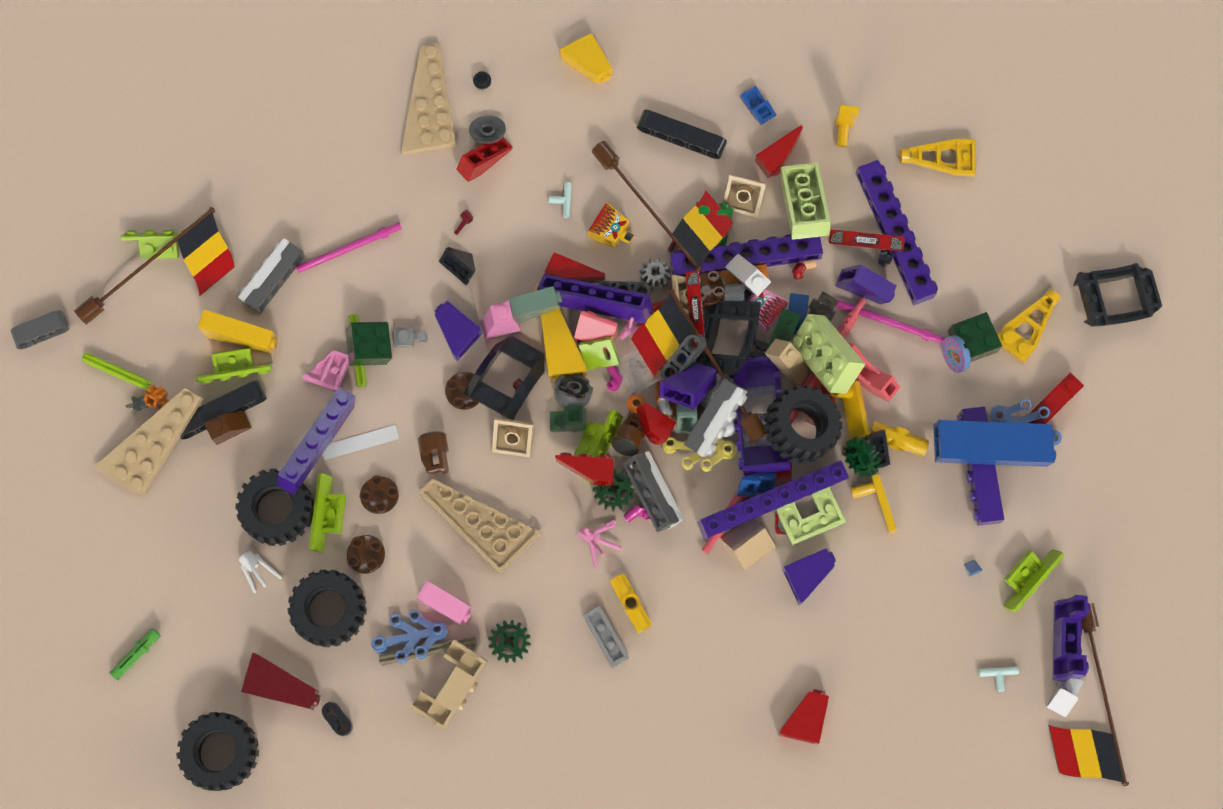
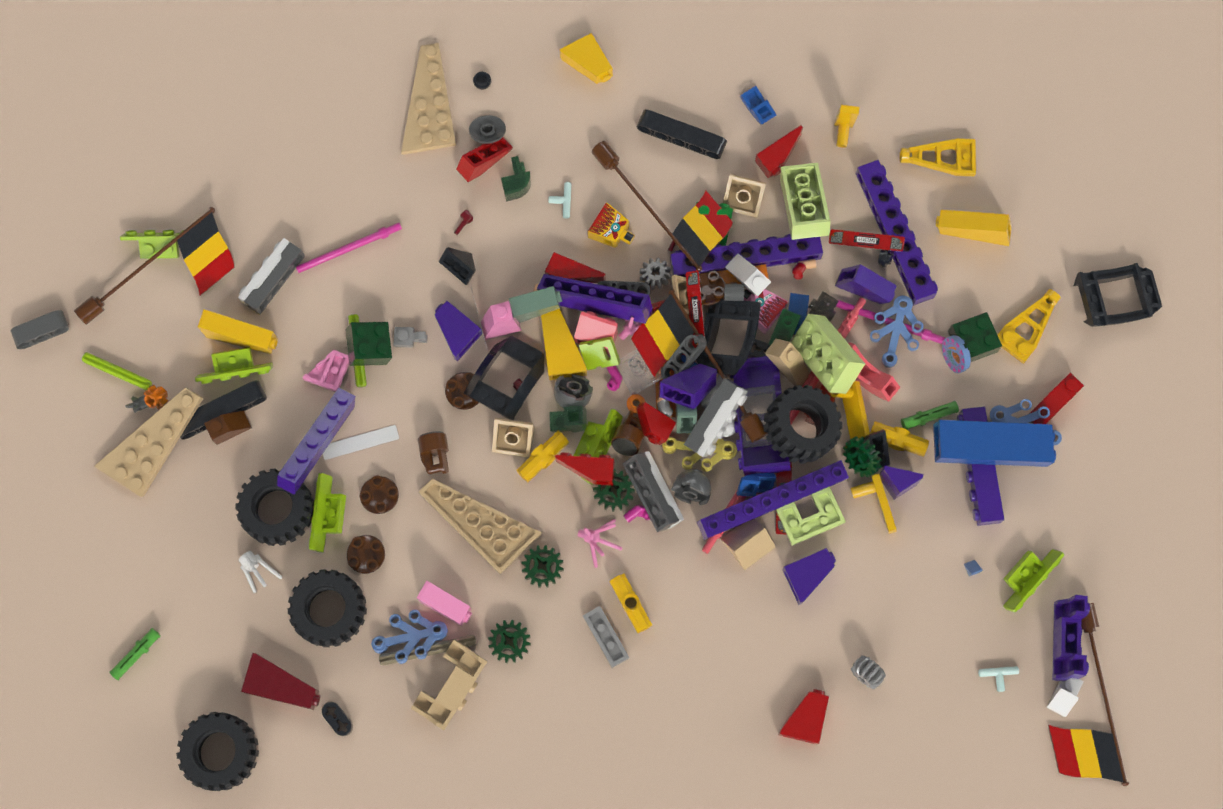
none -> clear green brick [501,156,531,202]
none -> yellow piece [516,431,569,482]
none -> dark green gear [521,545,564,588]
none -> dark grey cylinder [671,469,711,505]
none -> light grey gear [851,656,886,689]
none -> medium blue plant [870,295,924,368]
none -> dark purple slope [879,466,924,500]
none -> bright green pin [901,401,959,429]
none -> yellow slope [936,210,1012,246]

